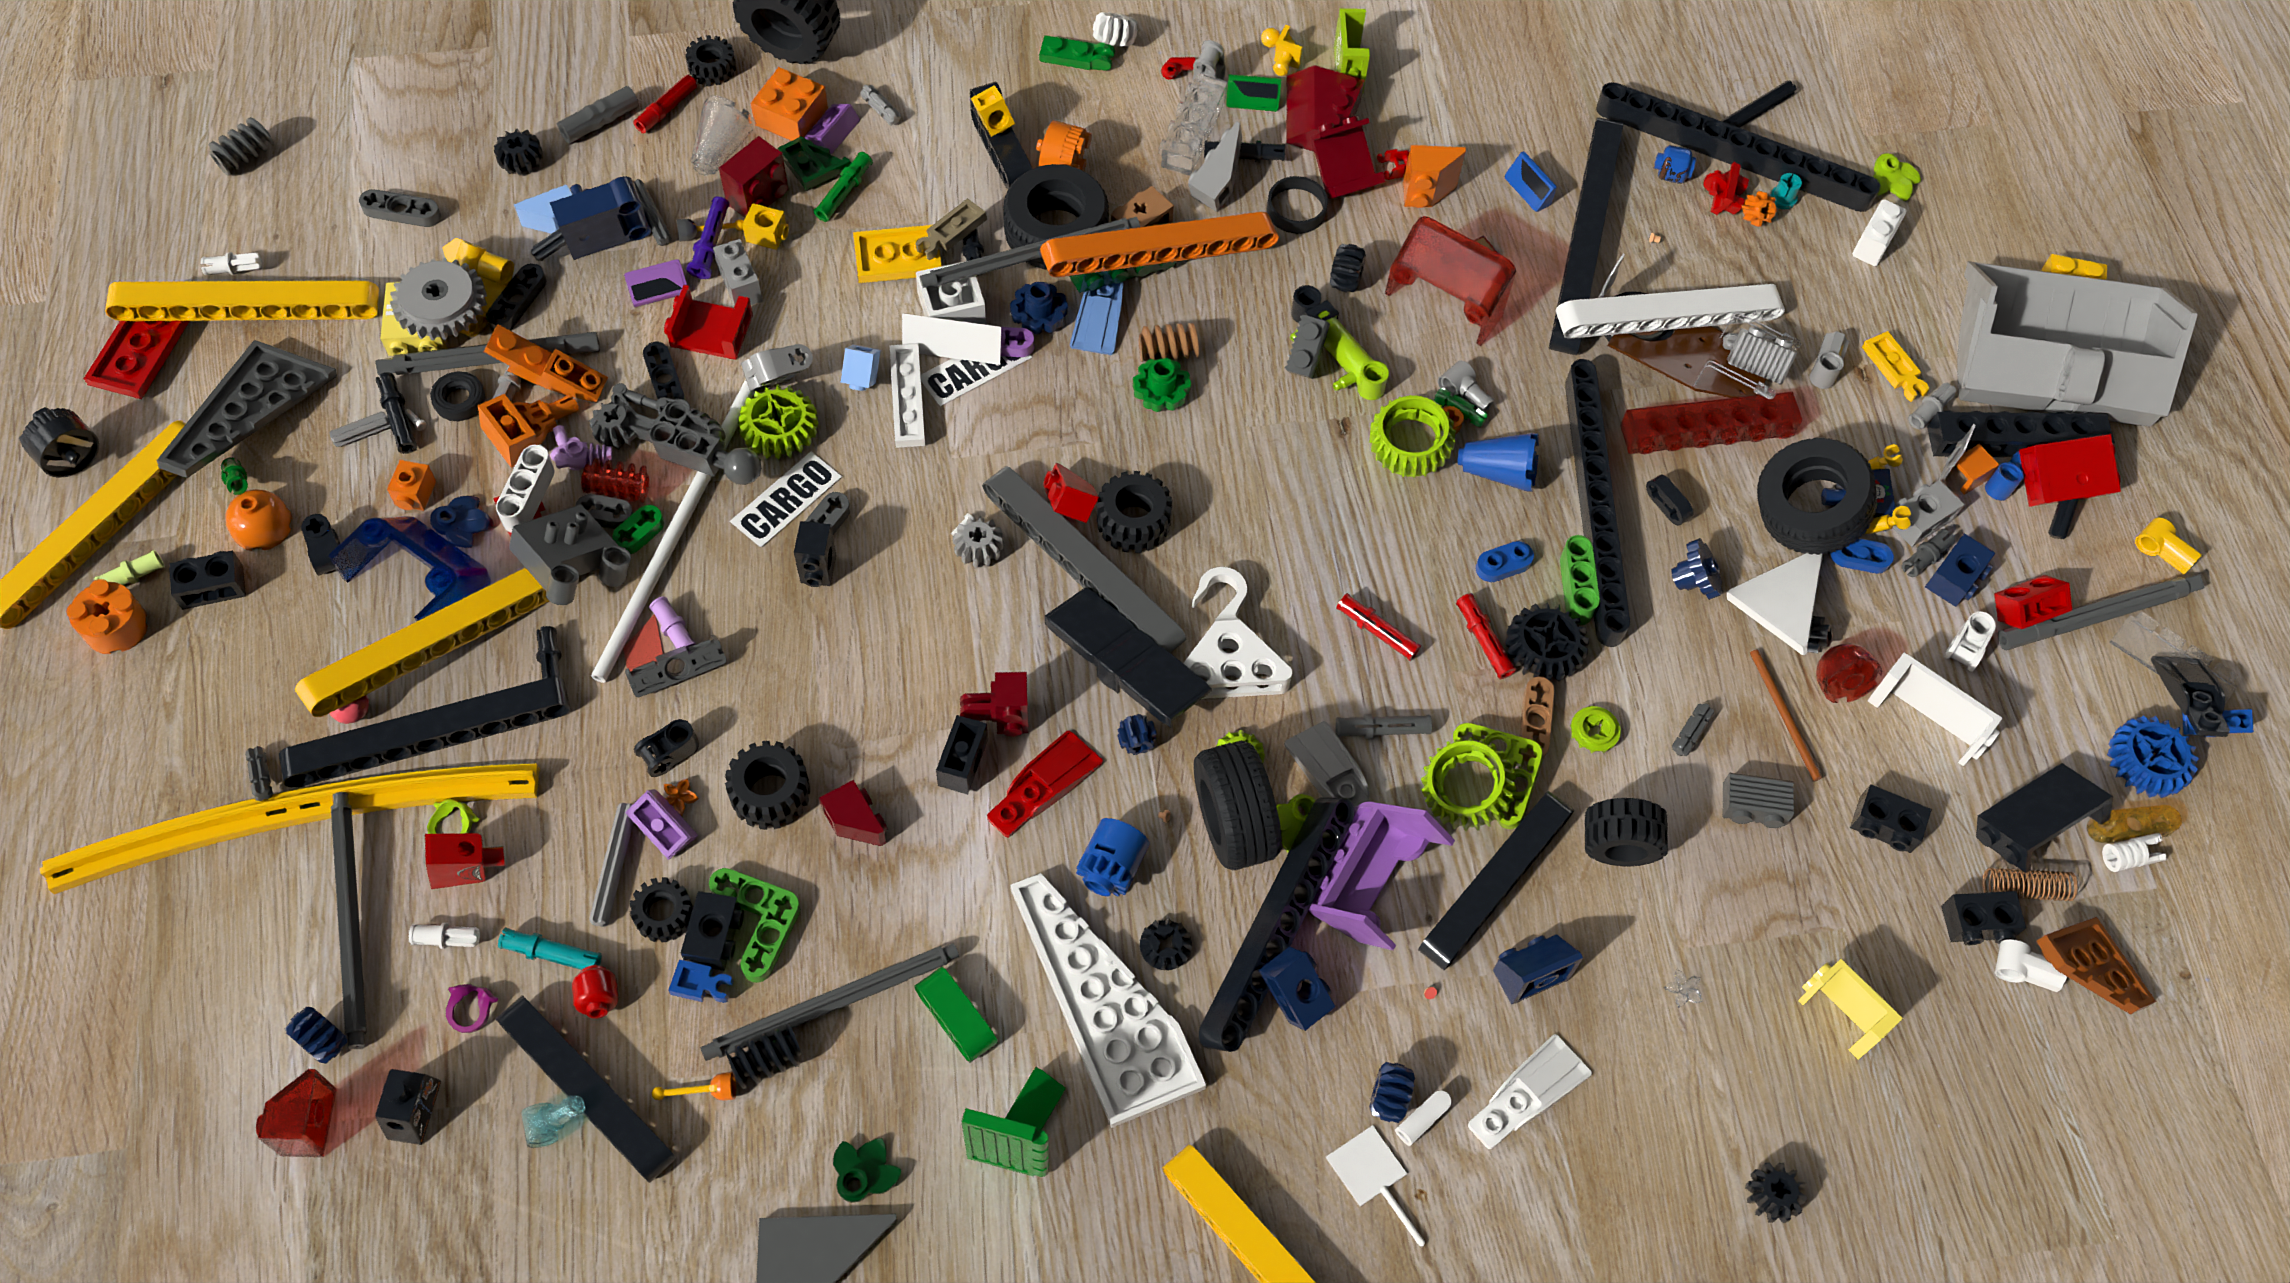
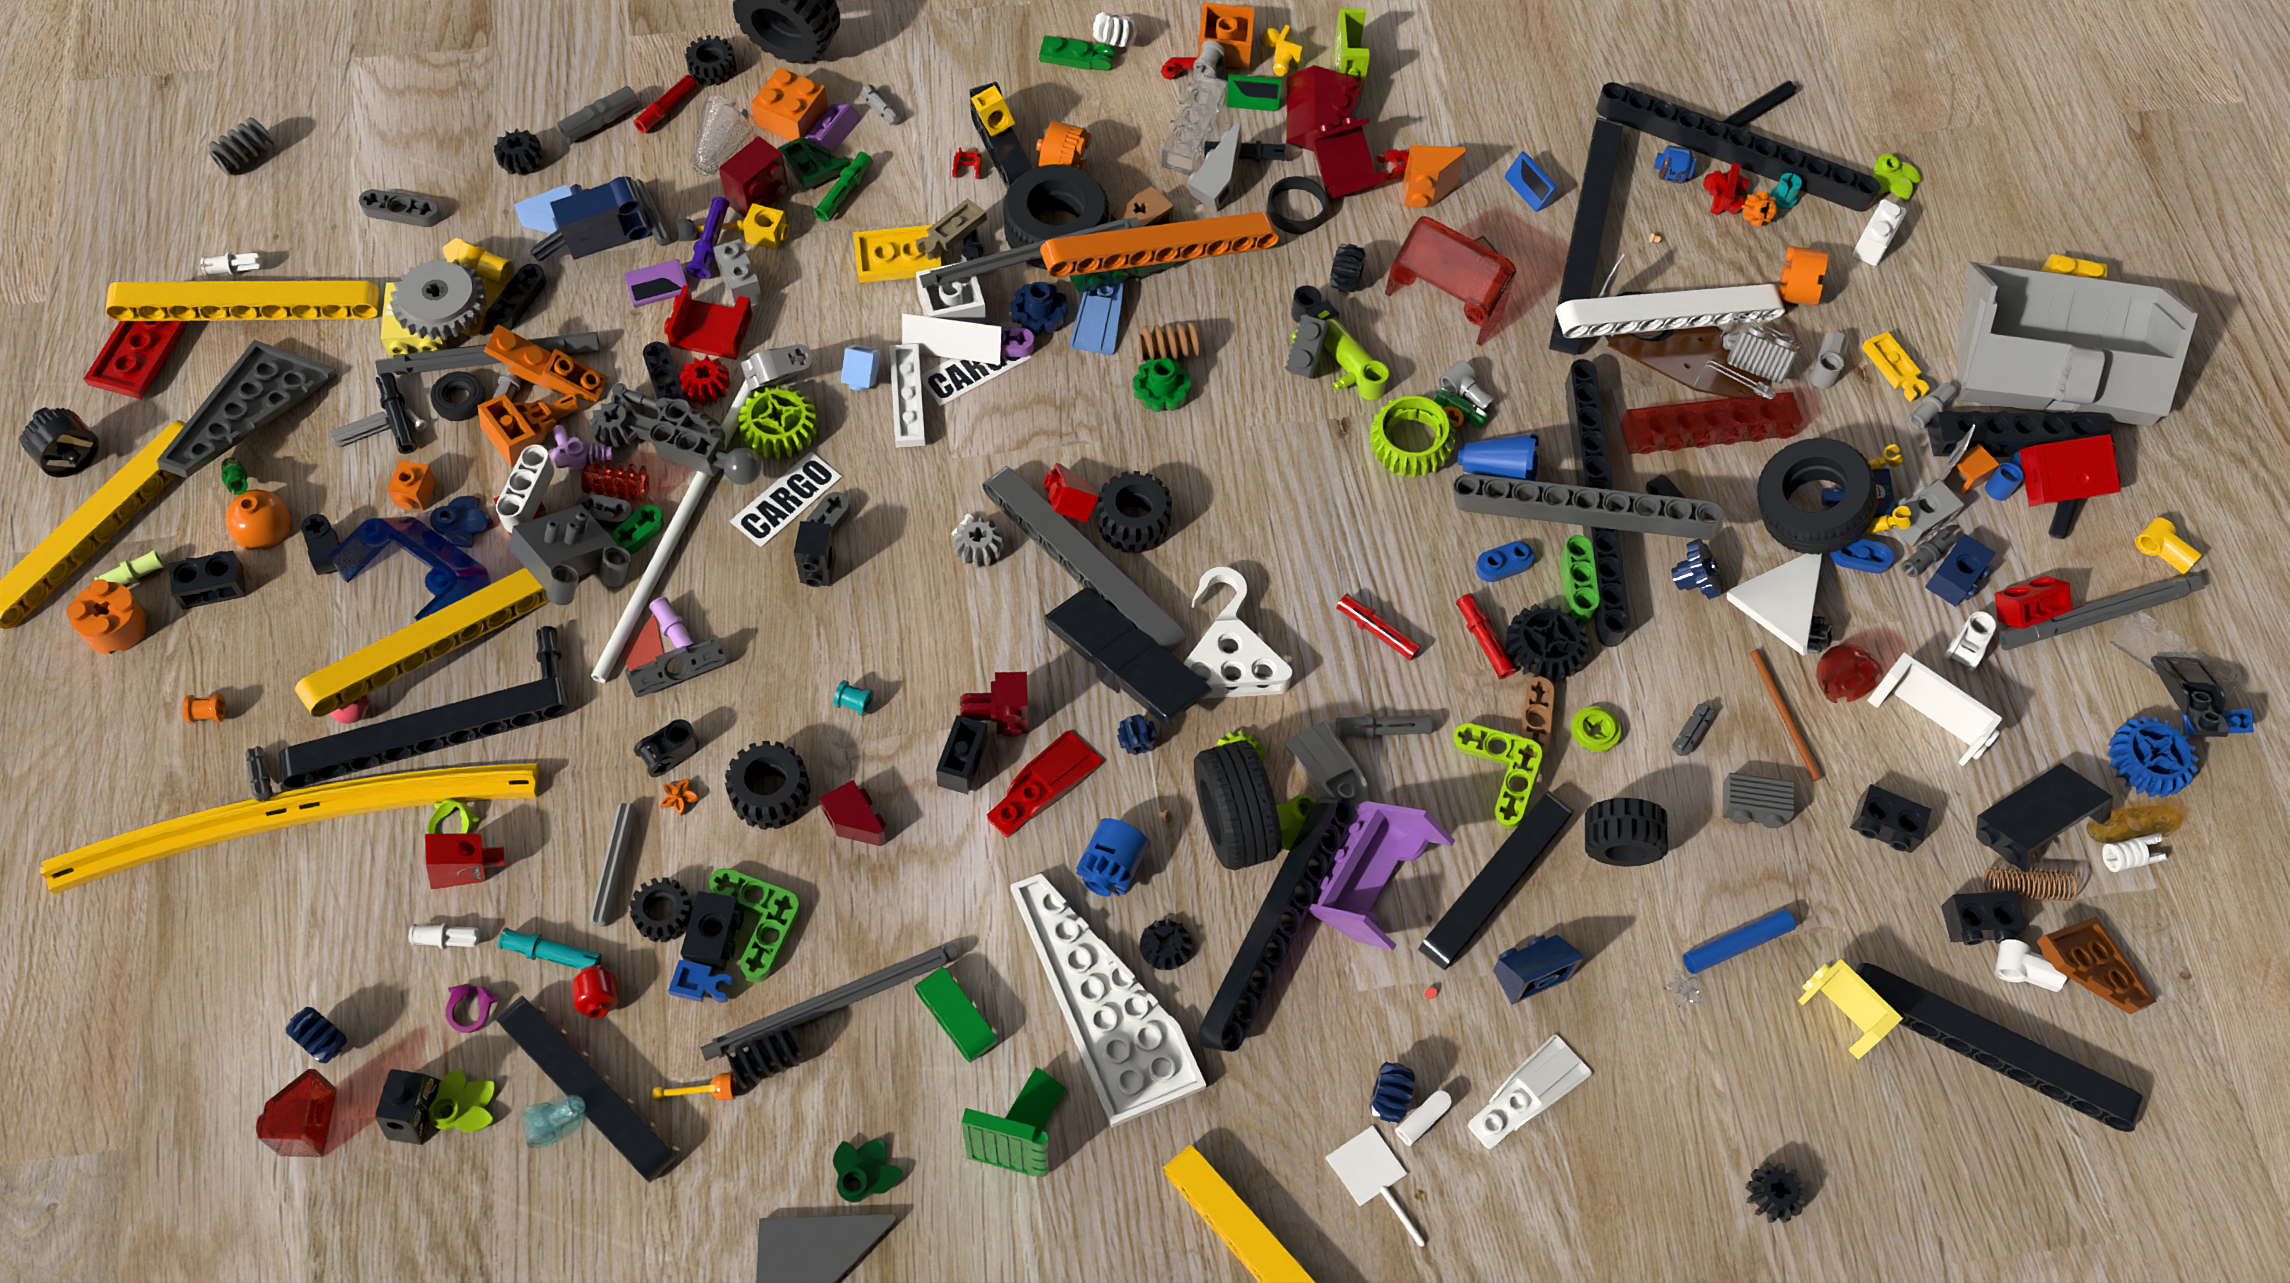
dark grey piece [331,792,367,1049] -> none
medium lavender slope [625,789,698,860] -> none
dark blue brick [1259,947,1335,1031] -> none
lime gear [1421,737,1517,831] -> none
none -> orange bush [183,694,226,723]
none -> lime plate [428,1068,495,1133]
none -> red gear [680,355,731,406]
none -> teal bush [833,680,874,716]
none -> red piece [952,147,981,179]
none -> orange brick [1197,2,1255,69]
none -> dark grey beam [1453,474,1724,540]
none -> blue piece [1682,909,1796,975]
none -> orange brick [1778,245,1828,306]
none -> black beam [1856,963,2144,1132]

